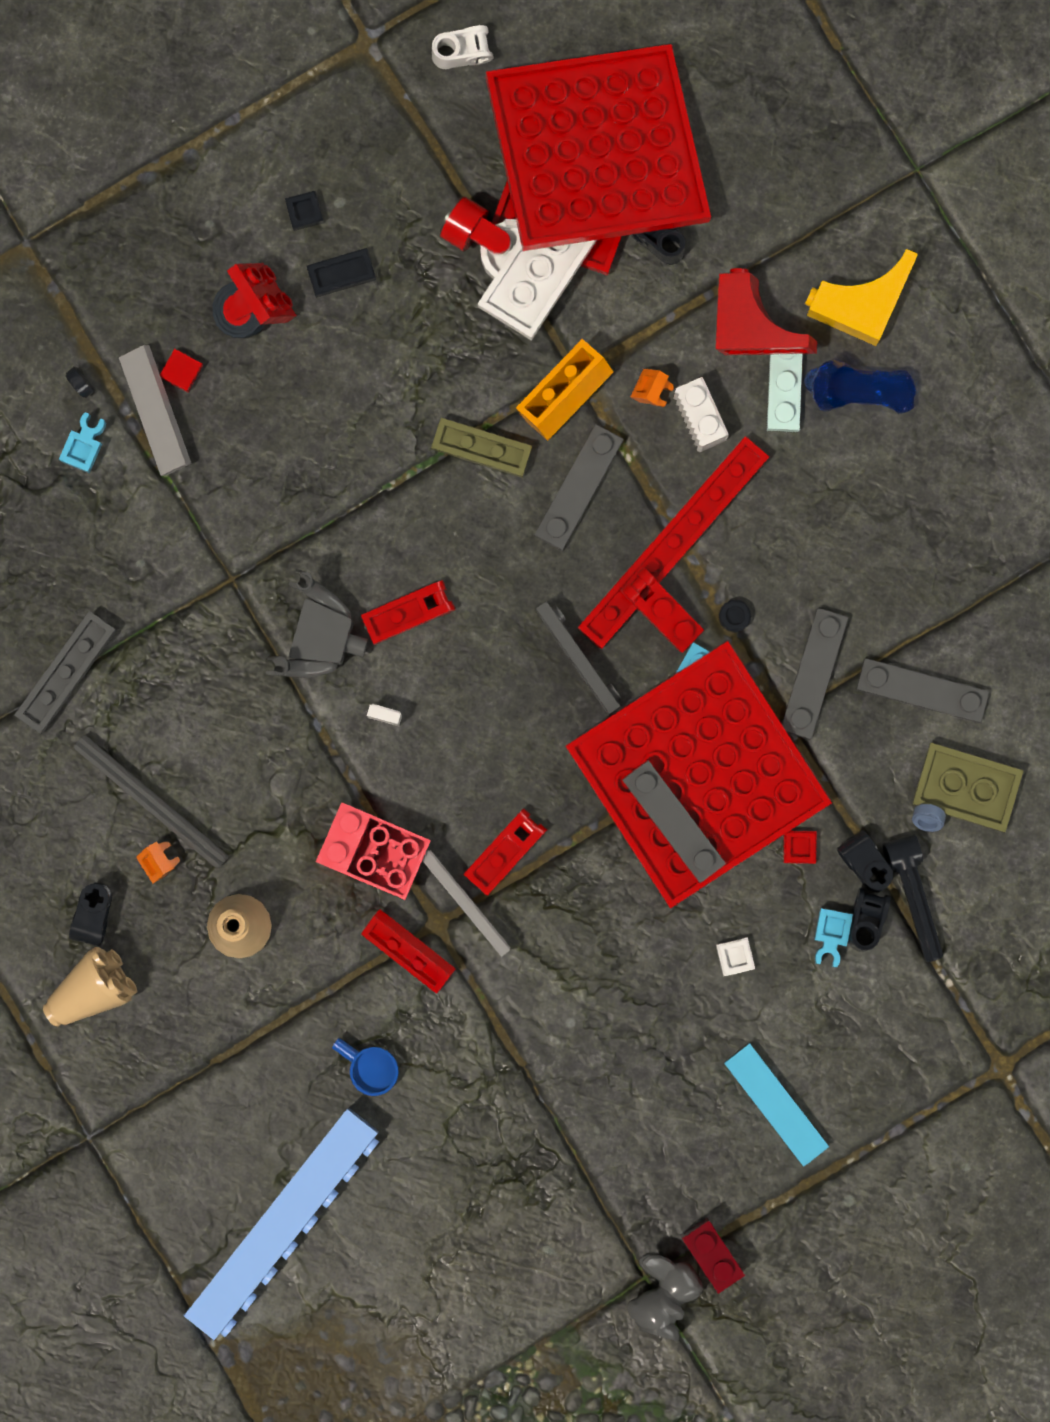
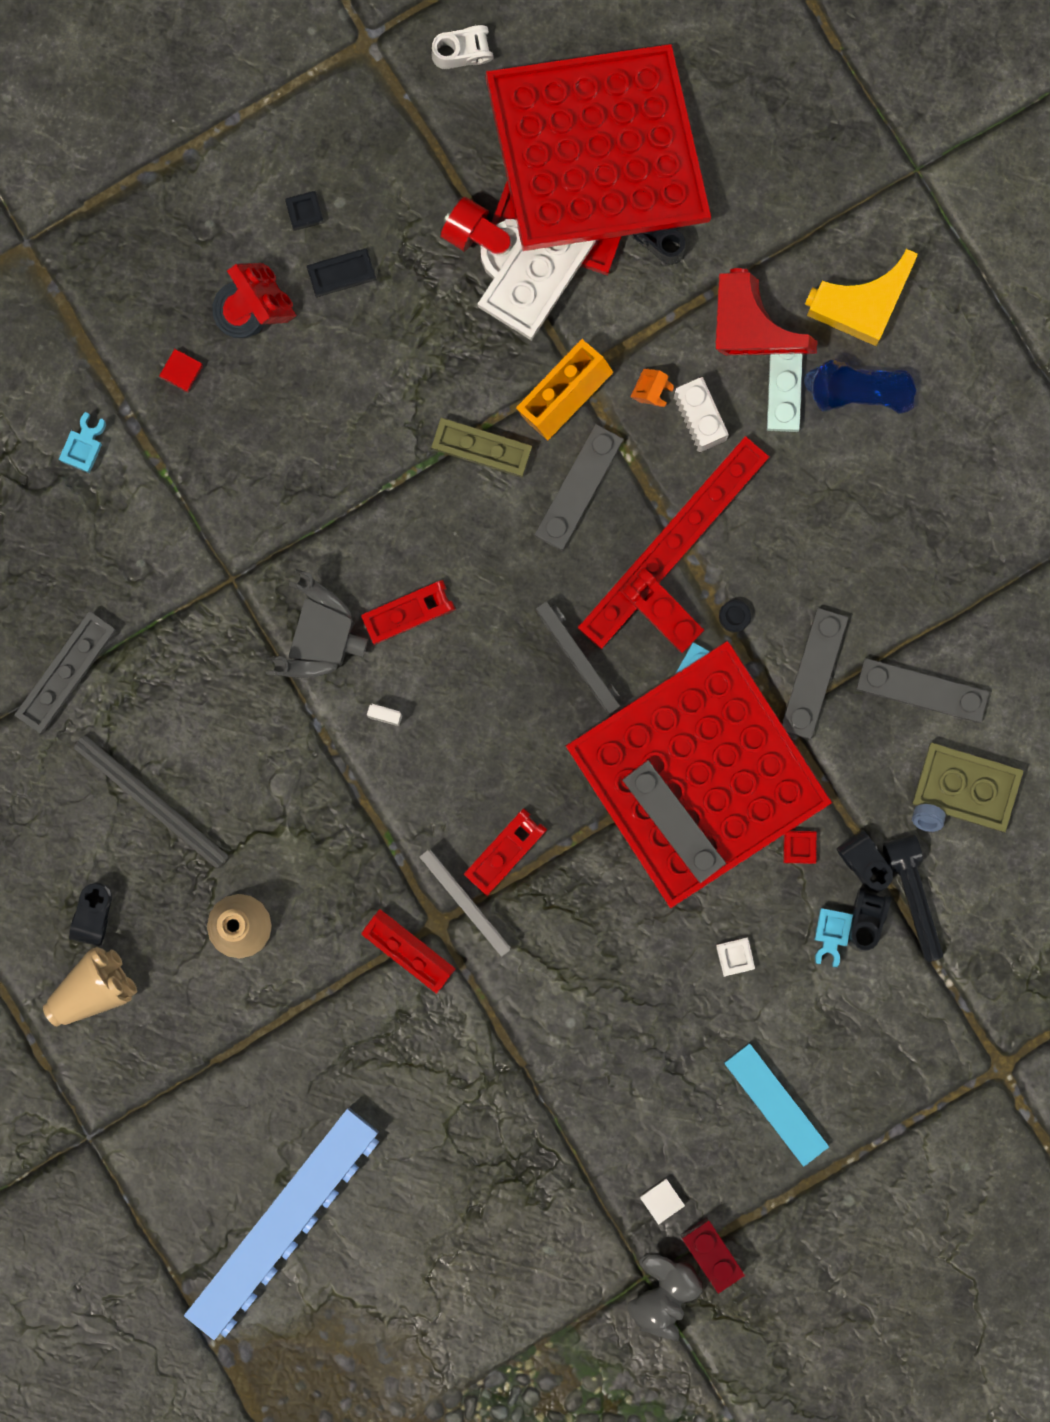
black tile [65,366,95,398] -> none
light grey tile [119,345,192,476] -> none
orange tile [136,841,180,884] -> none
coral slope [316,802,431,900] -> none
blue piece [332,1038,399,1096] -> none
none -> white tile [640,1179,685,1225]

